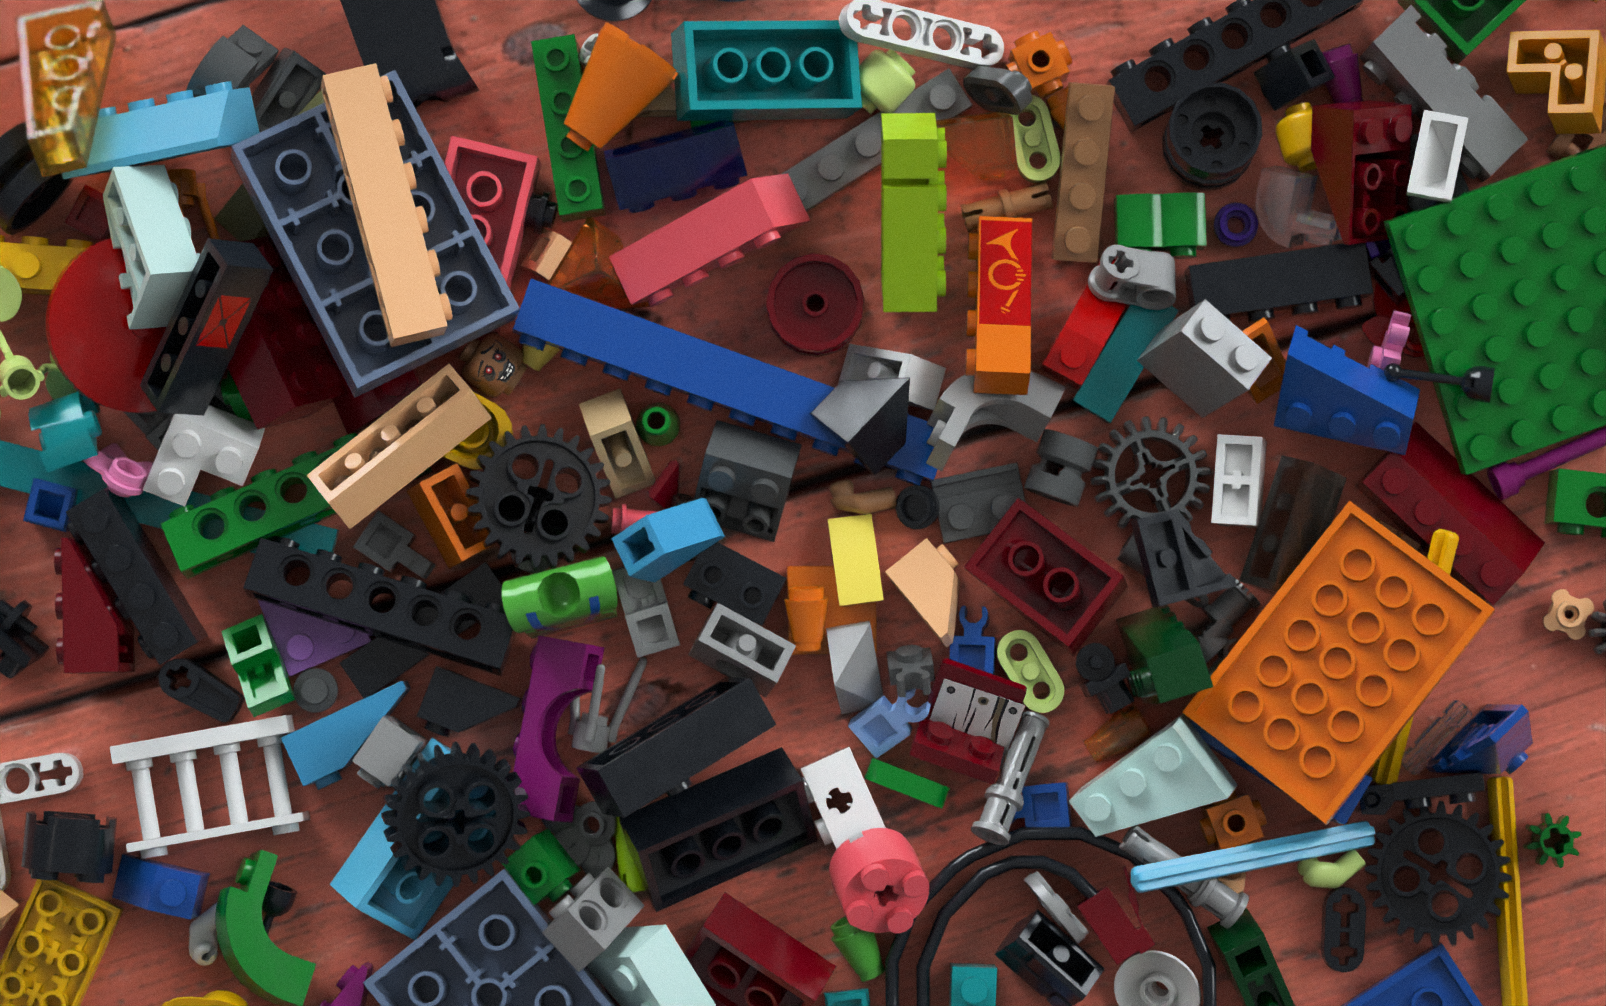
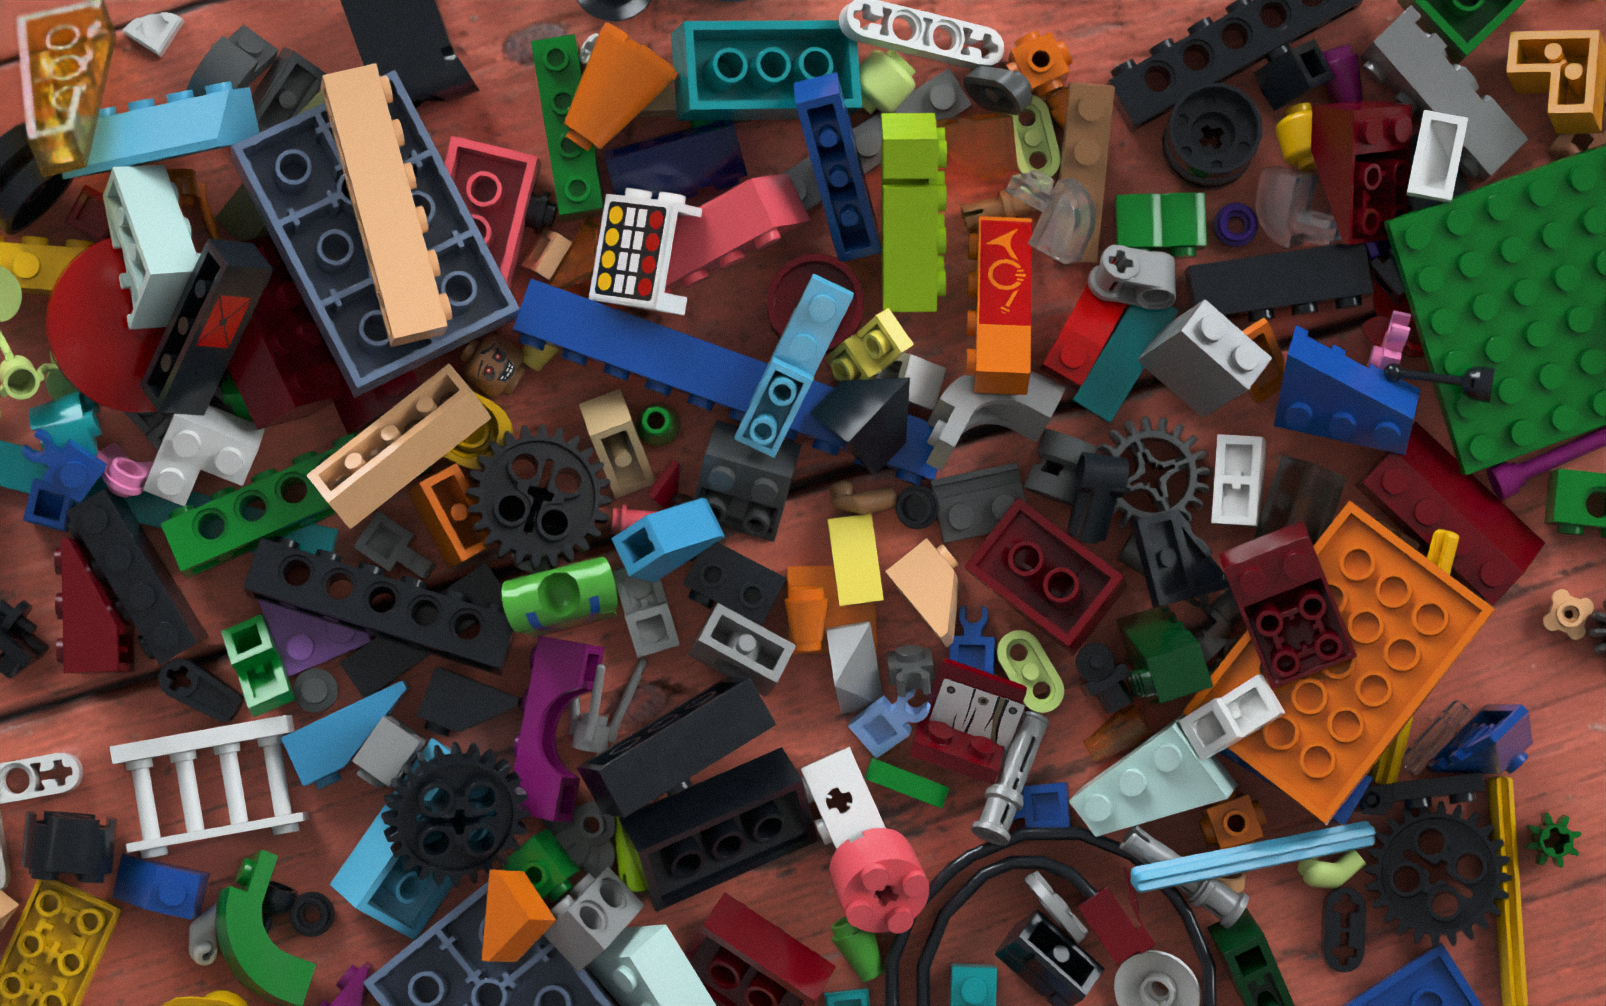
none -> blue plate [22,429,107,504]
none -> white tile [122,12,185,58]
none -> black plate [289,892,335,937]
none -> orange slope [481,869,556,962]
none -> panel [589,188,702,315]
none -> medium azure slope [734,273,854,458]
none -> blue brick [794,72,882,262]
none -> light yellow slope [825,308,914,382]
none -> clear brick [1005,170,1096,265]
none -> black piece [1067,452,1129,544]
none -> white slope [1178,674,1286,760]
none -> dark red slope [1219,521,1357,689]

